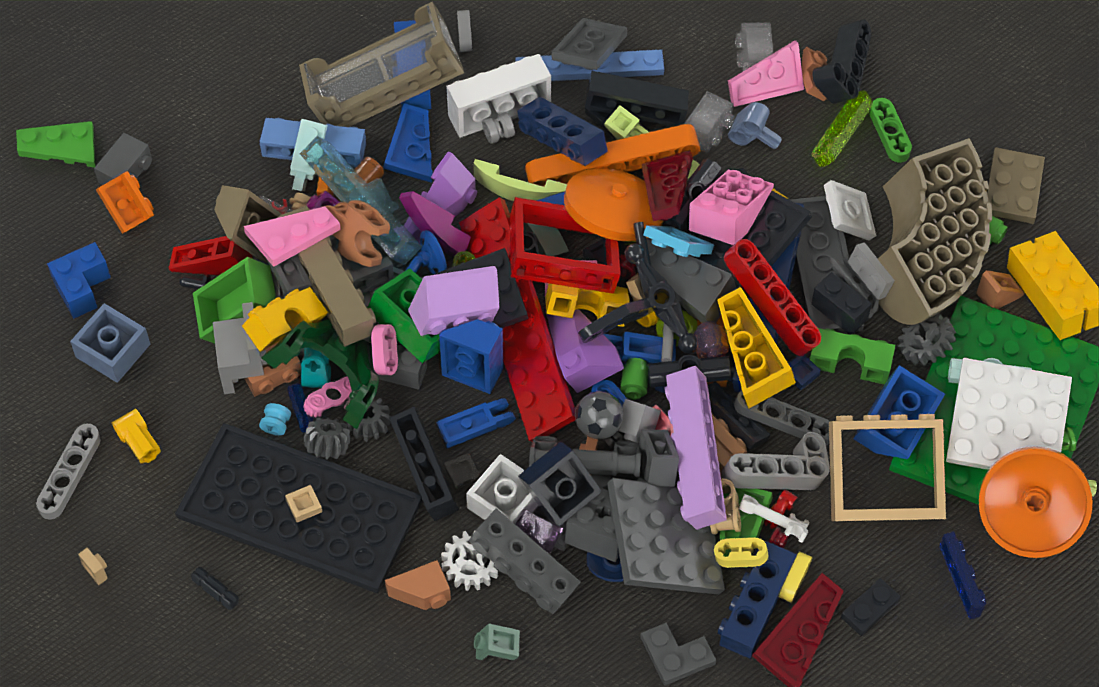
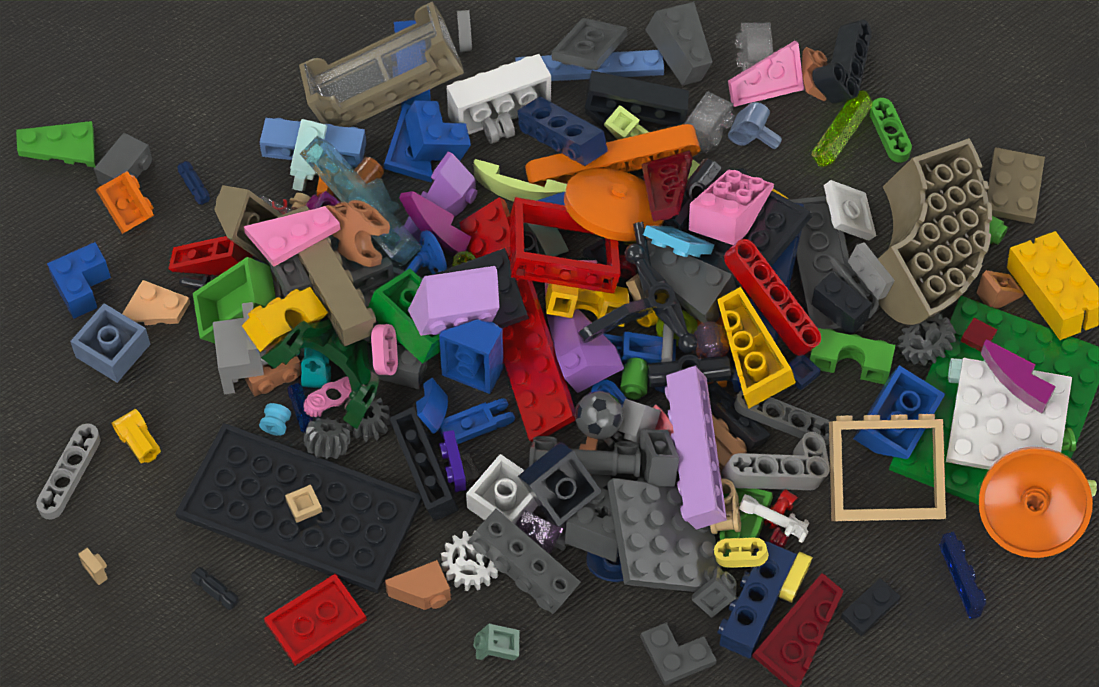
none -> light nougat wing [122,280,190,325]
none -> dark blue axle [177,161,210,205]
none -> red plate [264,574,367,666]
none -> blue brick [405,101,471,161]
none -> blue slope [416,378,448,434]
none -> dark purple plate [439,430,466,492]
none -> dark grey wedge [645,2,713,86]
none -> dark grey bracket [692,567,737,618]
none -> dark red tile [961,318,997,352]
none -> magenta slope [981,339,1056,414]

